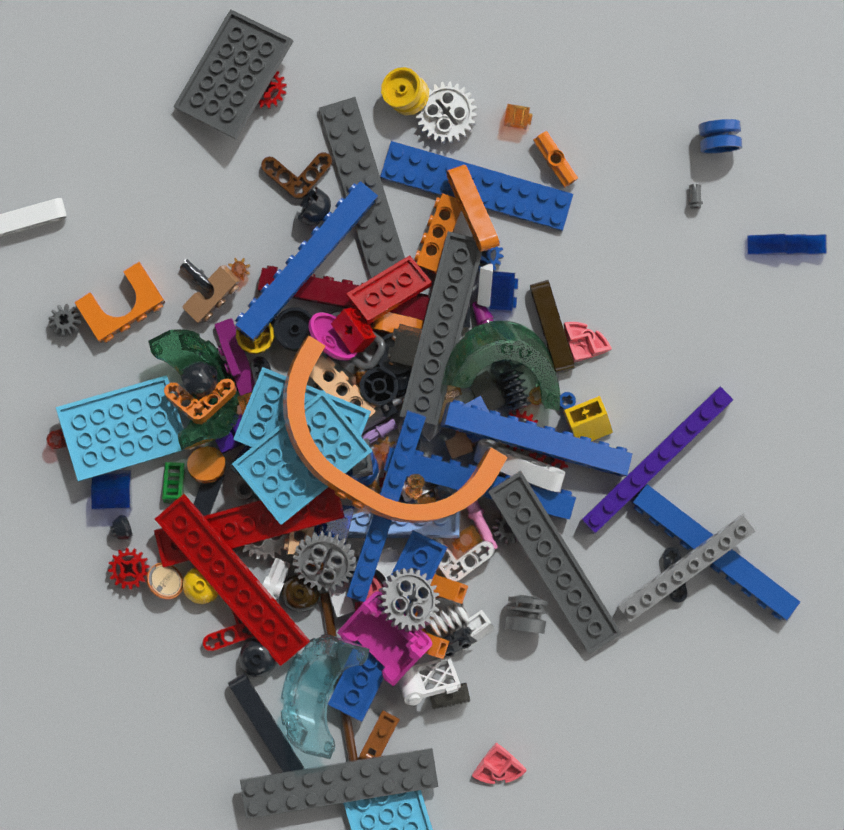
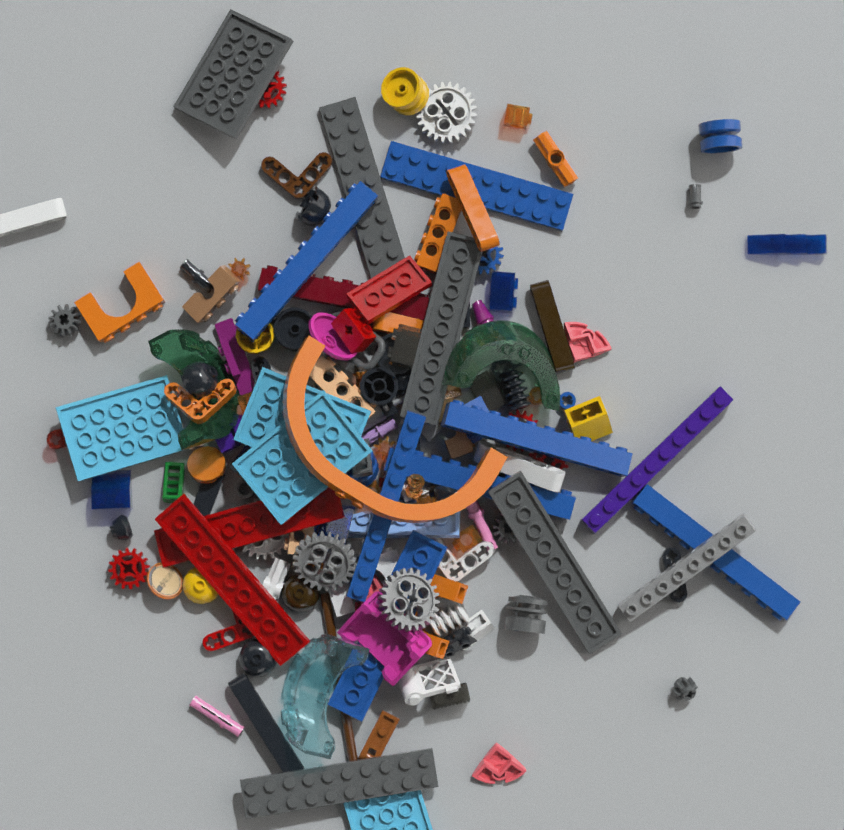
white slope [477,263,493,307] -> none
none -> bright pink pin [189,696,244,737]
none -> dark grey gear [672,677,698,701]

